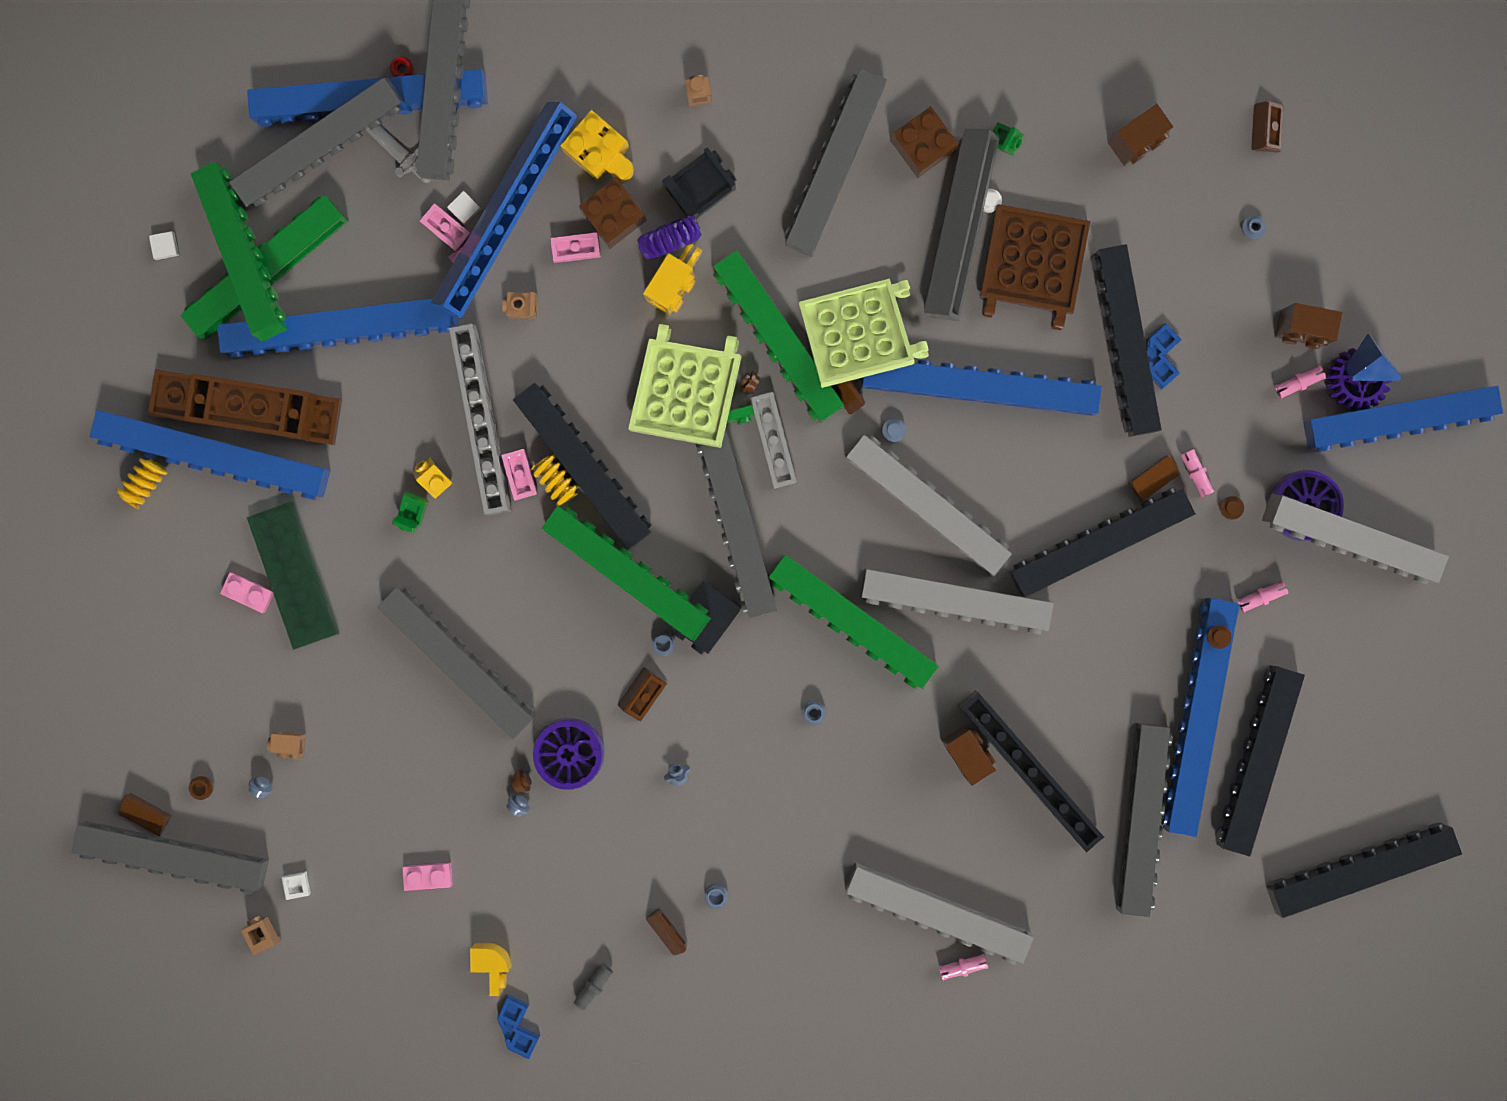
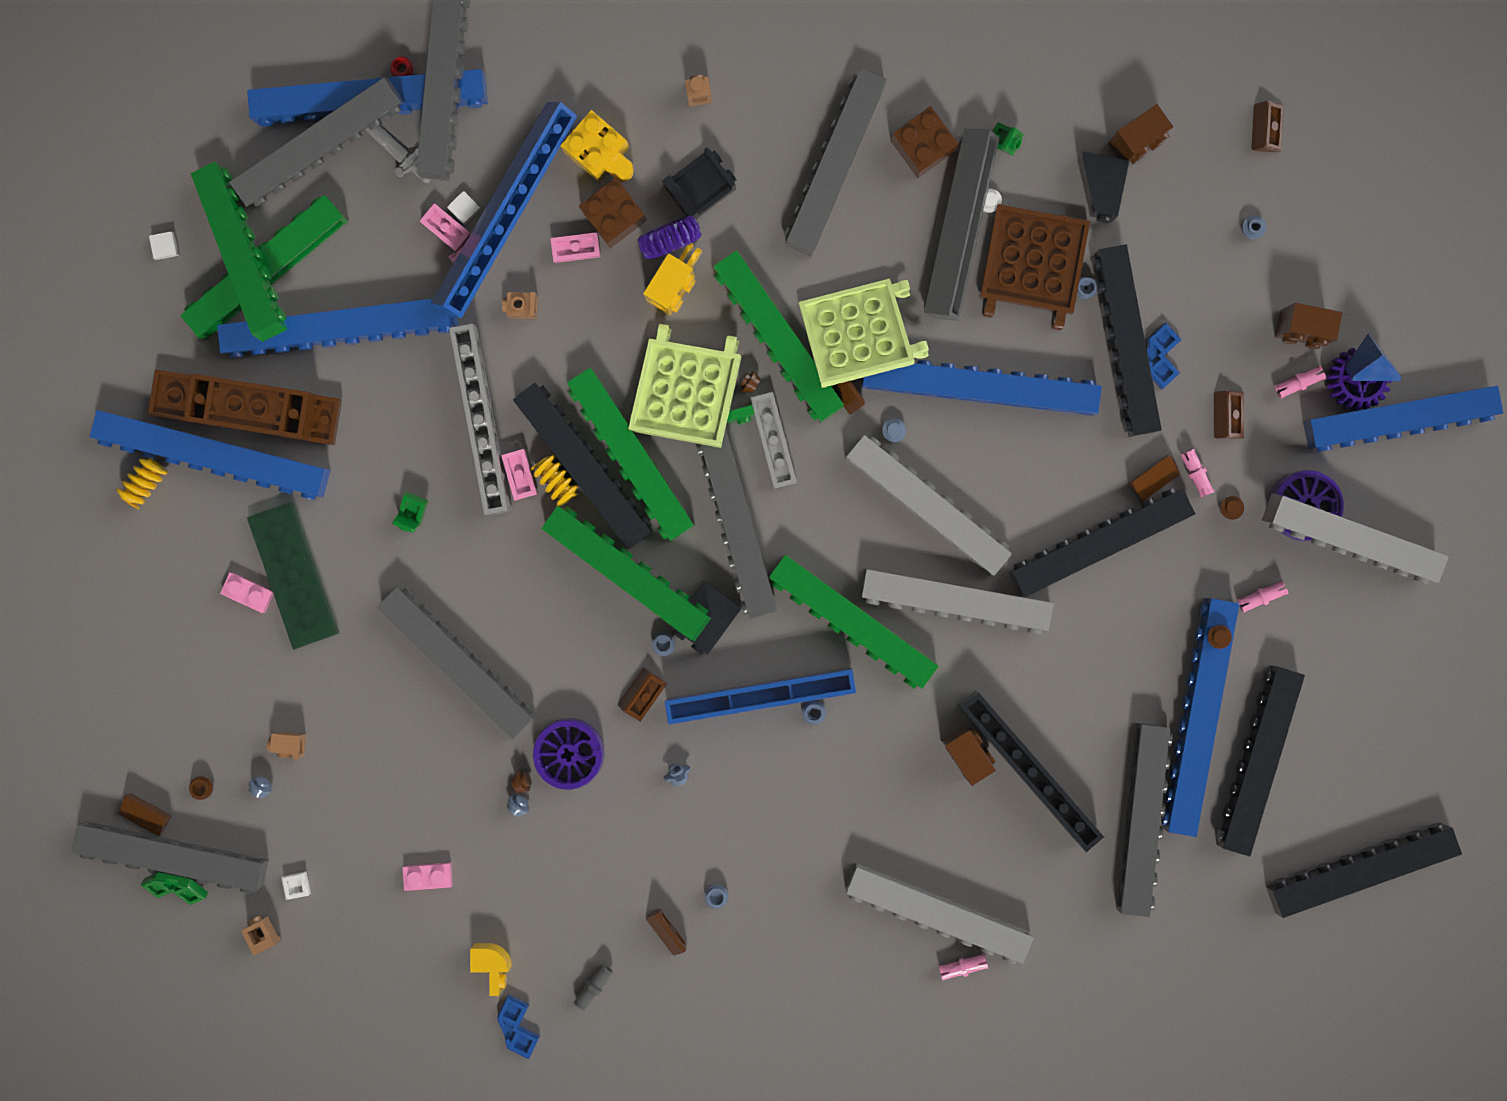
yellow bracket [413,457,452,499] -> none
none -> green tile [141,872,208,905]
none -> green brick [567,367,695,541]
none -> blue brick [664,668,856,725]
none -> sand blue plate [1077,276,1097,300]
none -> black slope [1078,151,1130,223]
none -> reddish brown slope [1214,390,1244,439]

